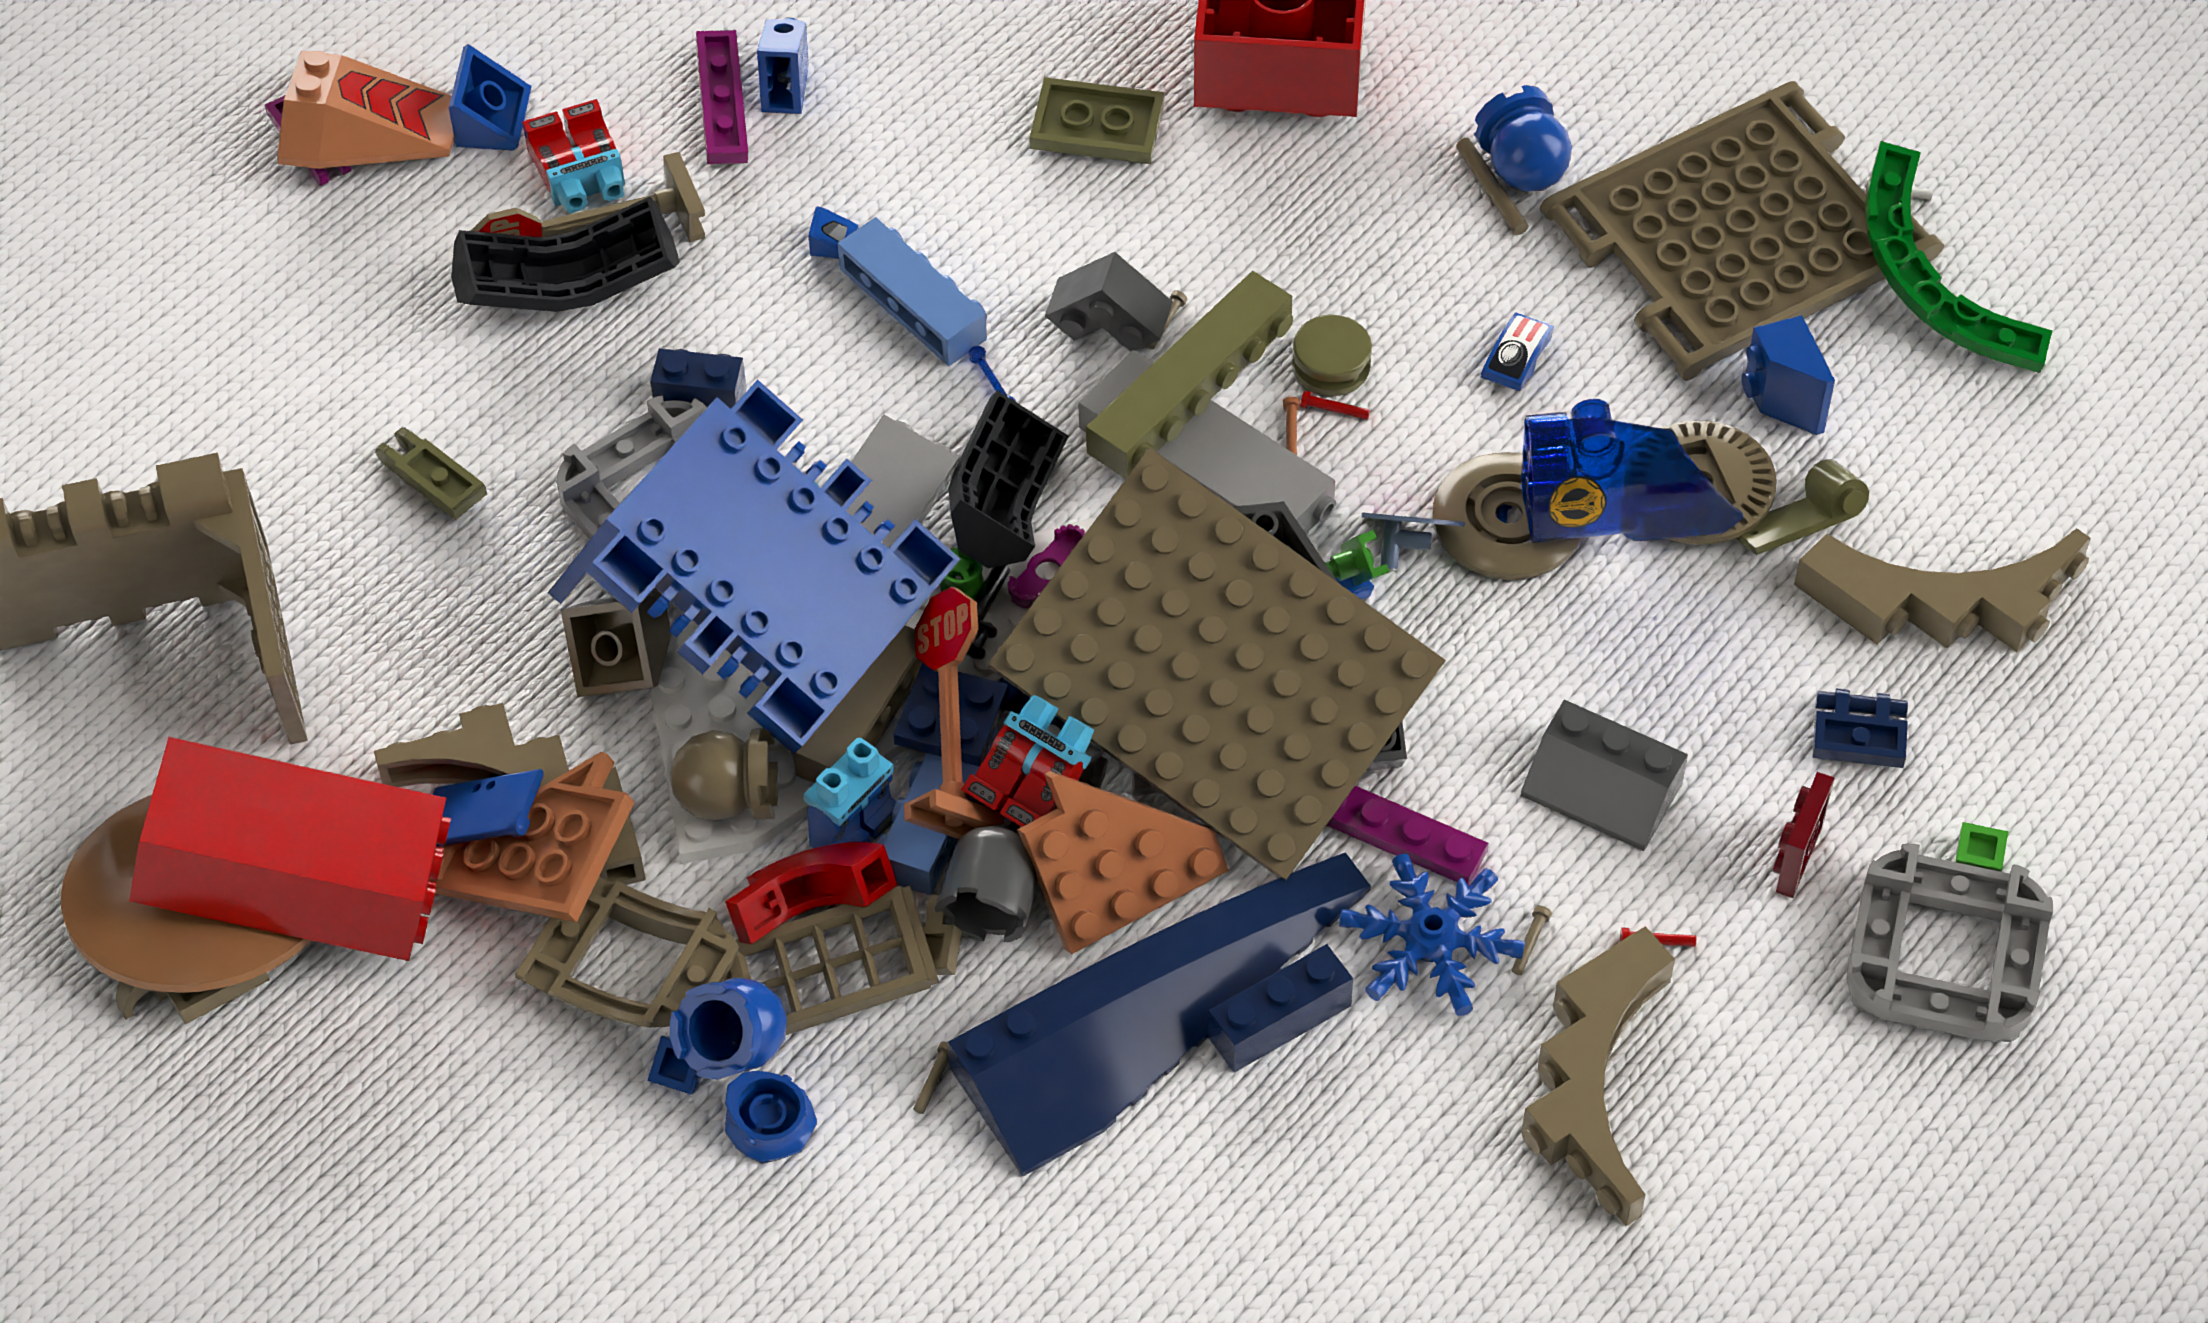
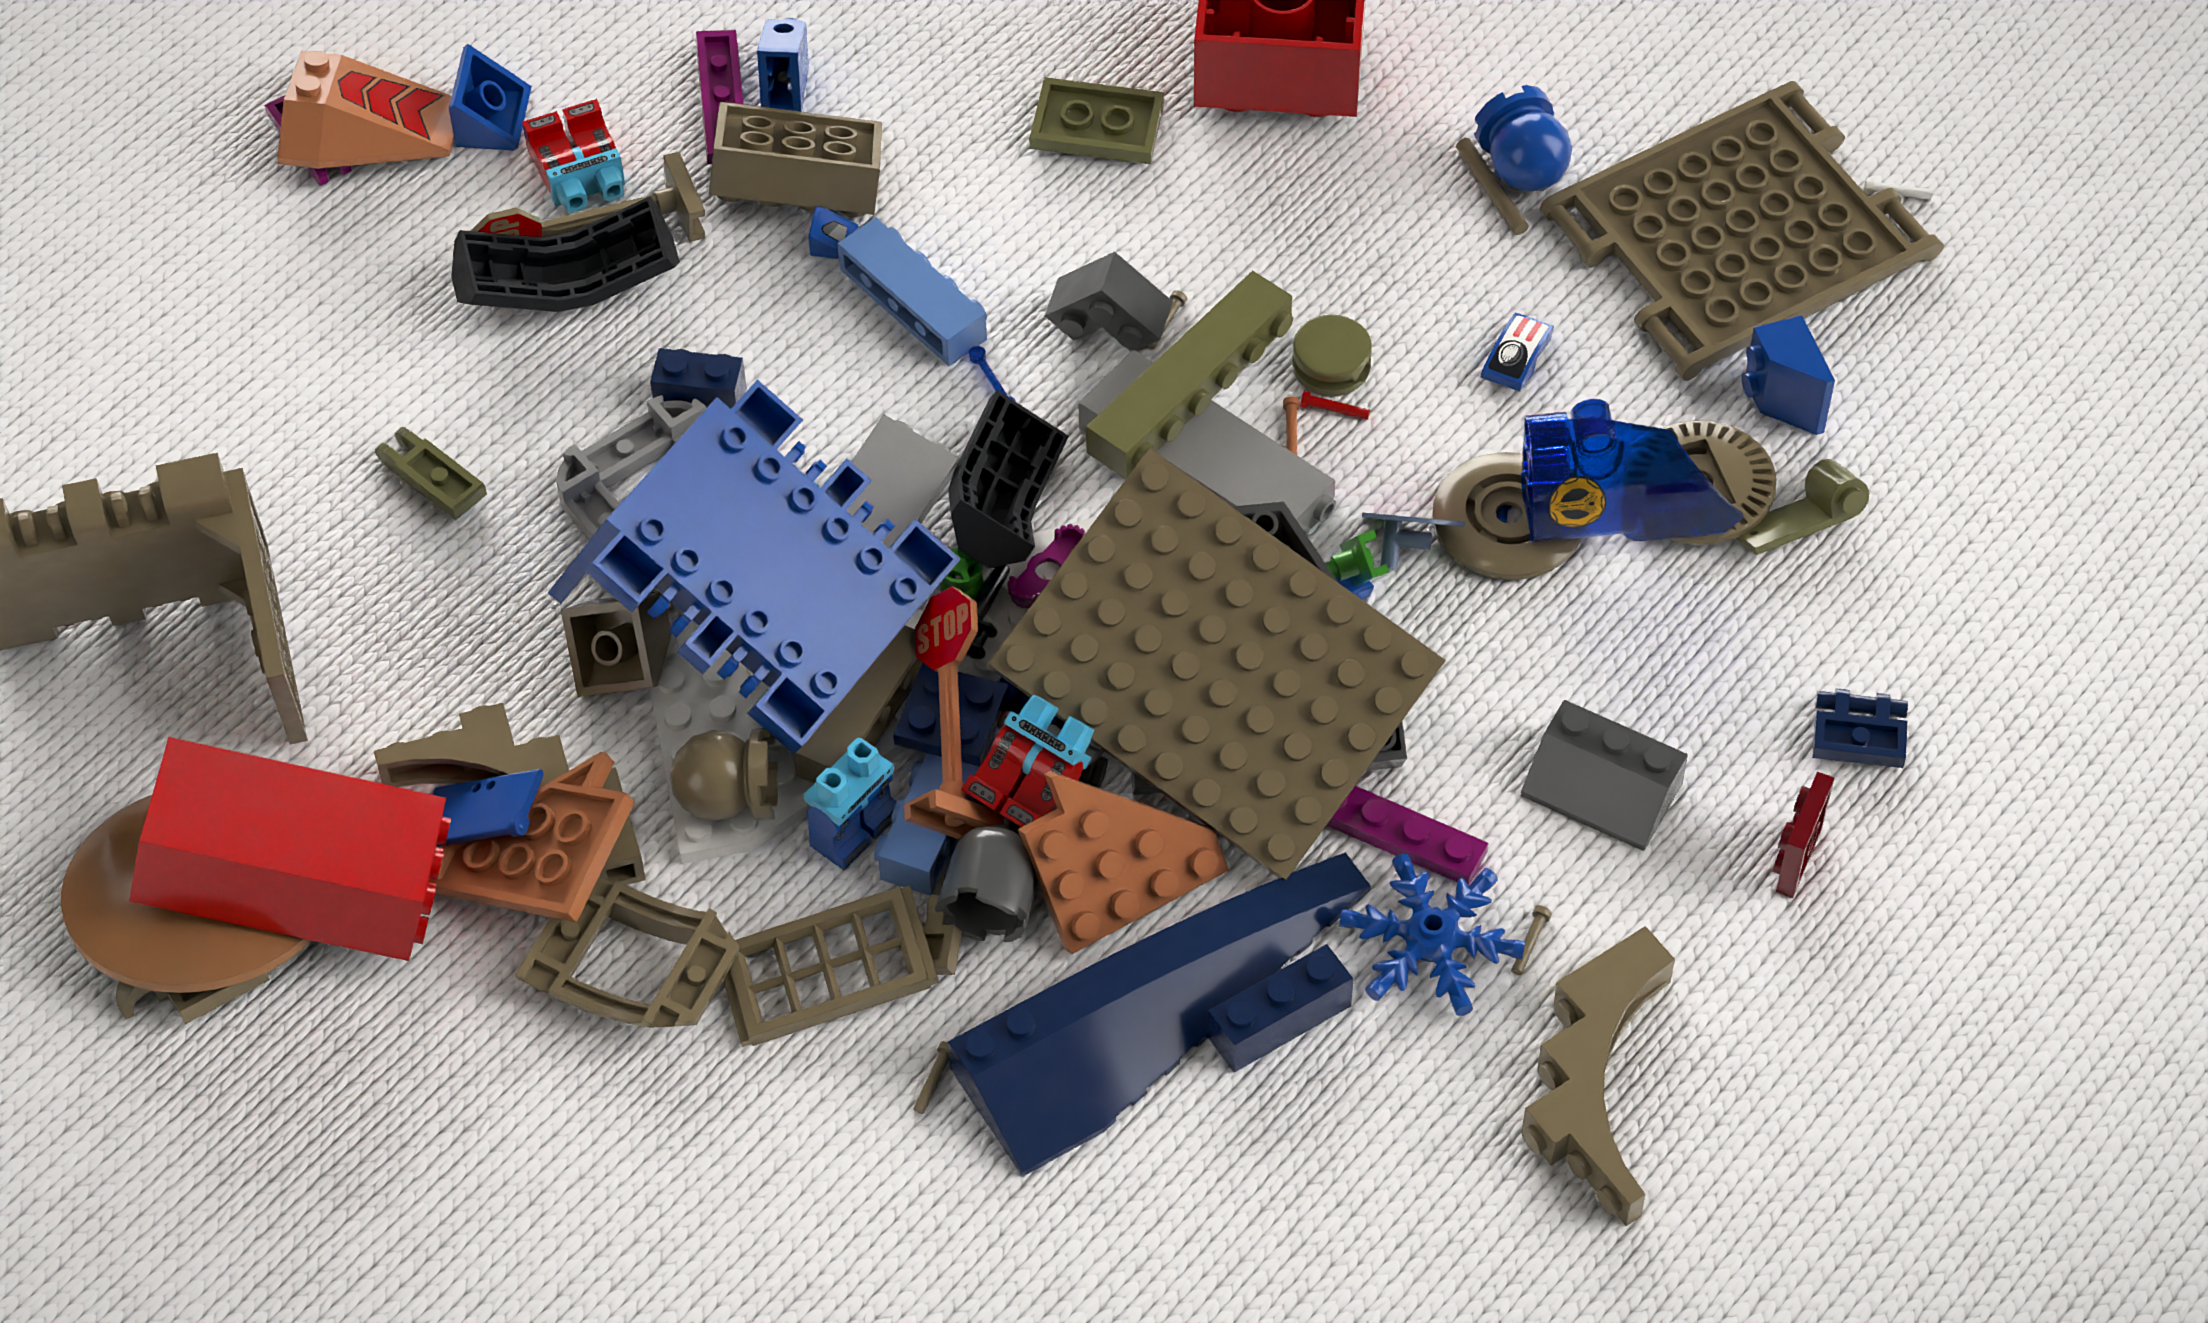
blue slope [647,1035,700,1095] -> none
blue tile [669,977,787,1080] -> none
red arch [725,842,898,944] -> none
blue hat [725,1071,817,1164] -> none
red piece [1620,927,1697,947] -> none
dark tan arch [1794,528,2091,652] -> none
light grey plate [1847,843,2053,1042] -> none
green plate [1865,141,2053,373] -> none
bright green plate [1955,822,2008,872] -> none
none -> dark tan slope [709,102,882,217]

